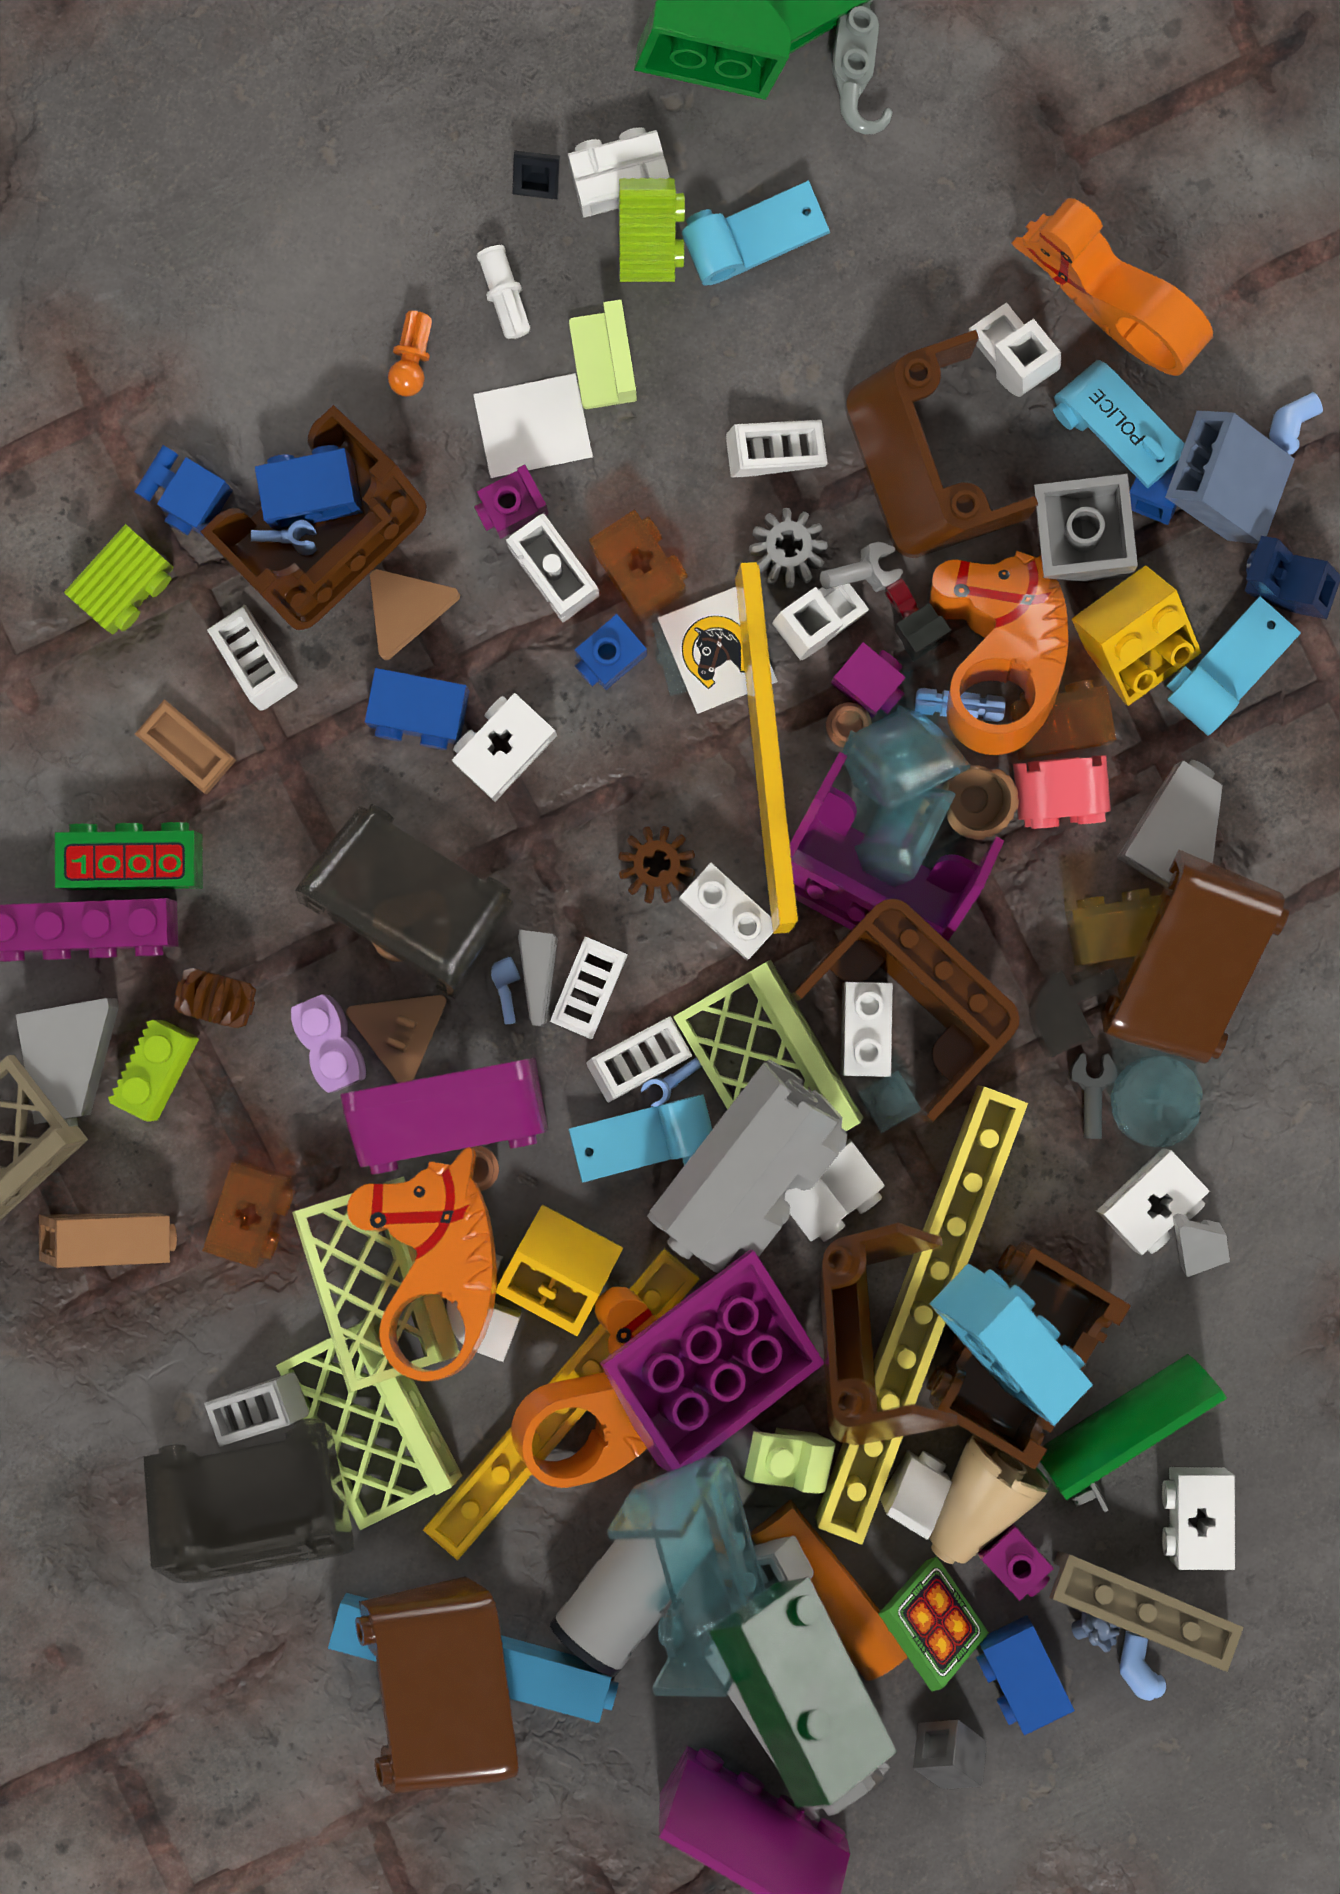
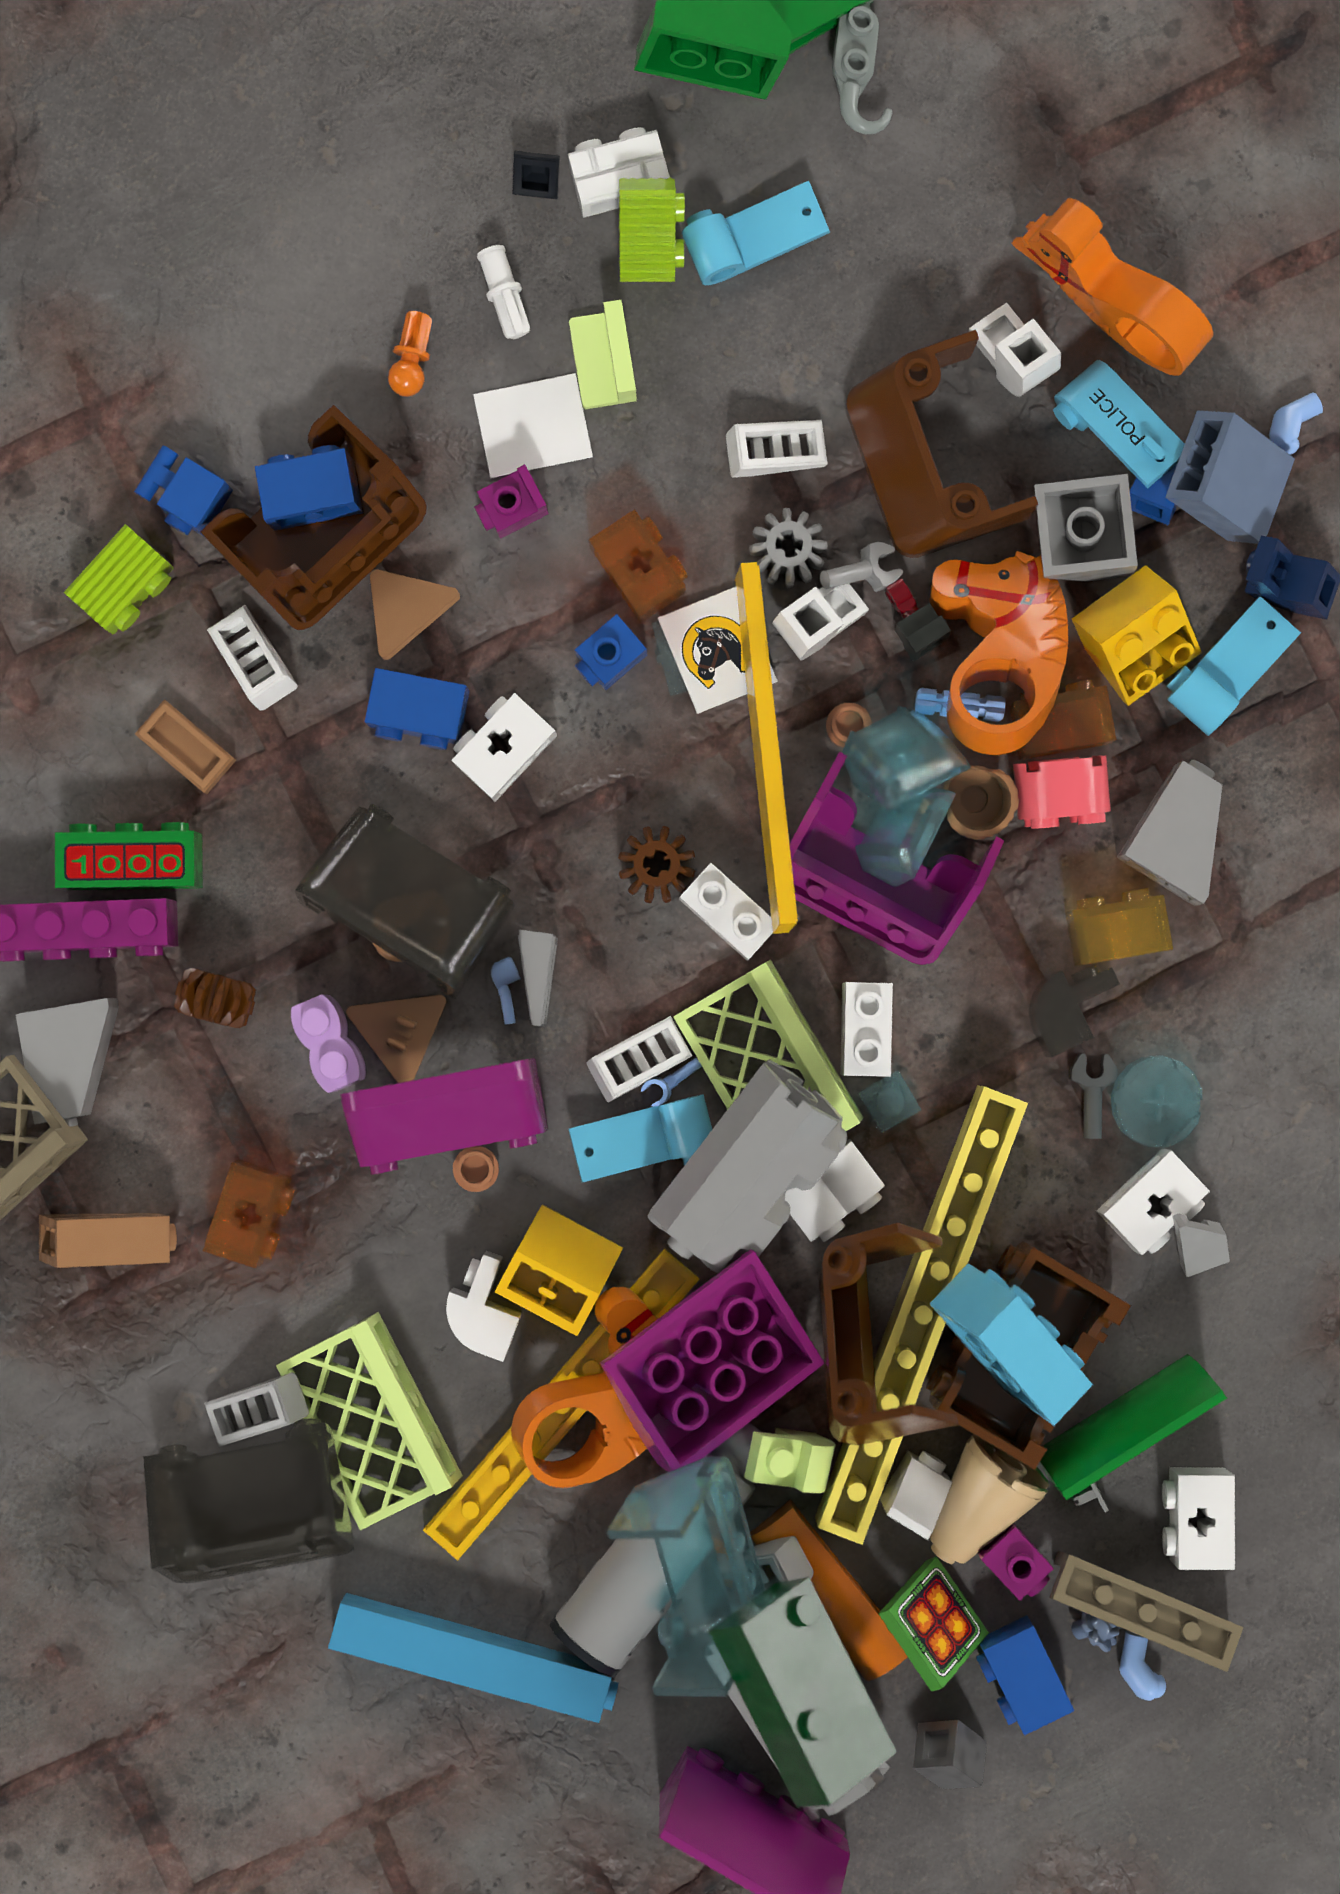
lime brick [108,1020,199,1122] -> none
light blue hand [251,520,317,555] -> none
yellowish green fence [292,1176,460,1393] -> none
orange animal [347,1147,497,1381] -> none
reddish brown windscreen [355,1576,518,1794] -> none
white brick [506,513,600,622] -> none
white slope [550,937,628,1039] -> none
reddish brown windscreen [790,899,1020,1122] -> none
magenta brick [831,642,906,718] -> none
reddish brown windscreen [1101,849,1289,1064] -> none

